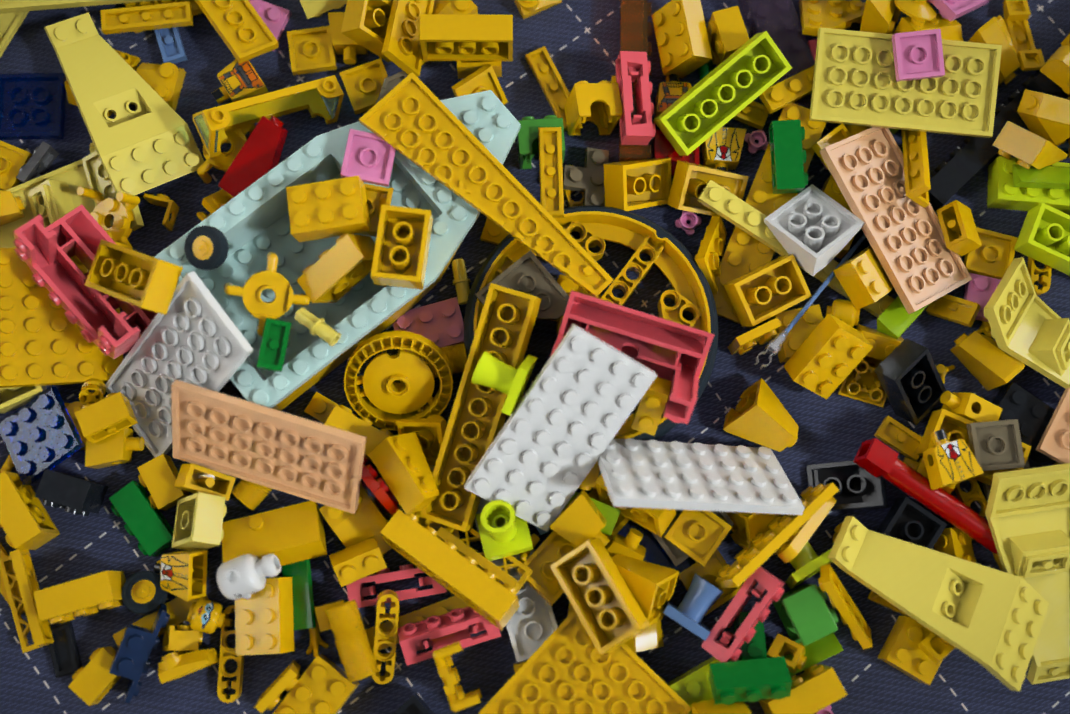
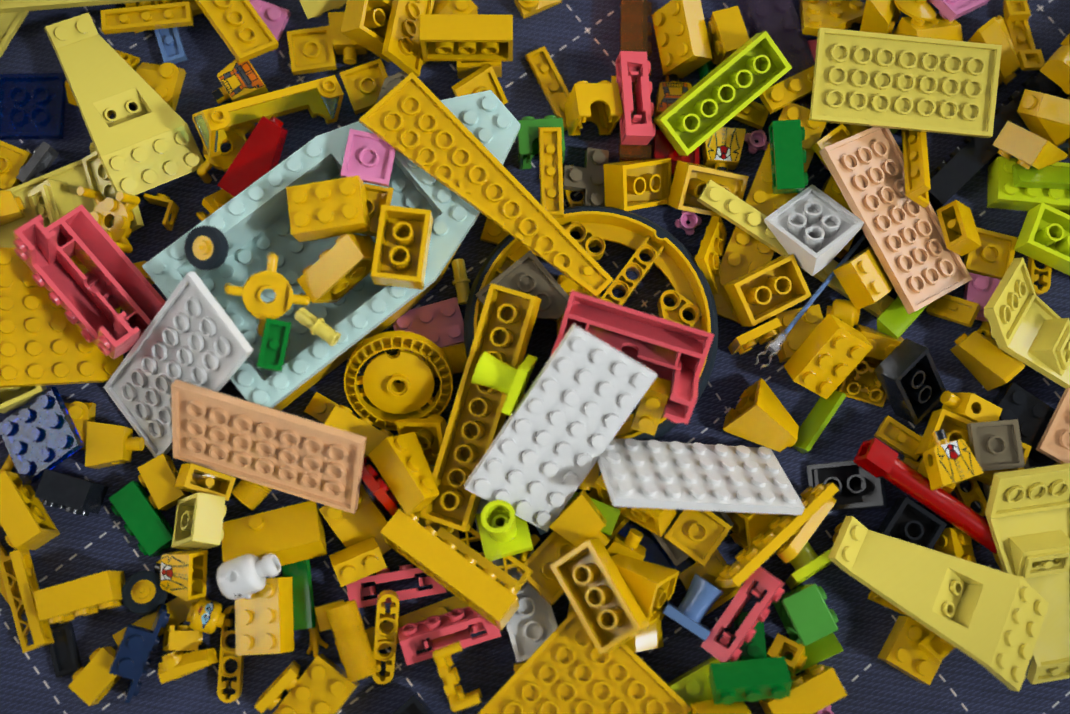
yellow brick [74,392,138,444] -> none
yellow wheel [79,378,106,405] -> none
yellow brick [85,239,183,315] -> none
yellow plate [818,564,873,650] -> none
bright pink plate [892,29,945,82] -> none
yellow bar [935,364,955,384] -> none
none -> lime slope [792,391,846,454]

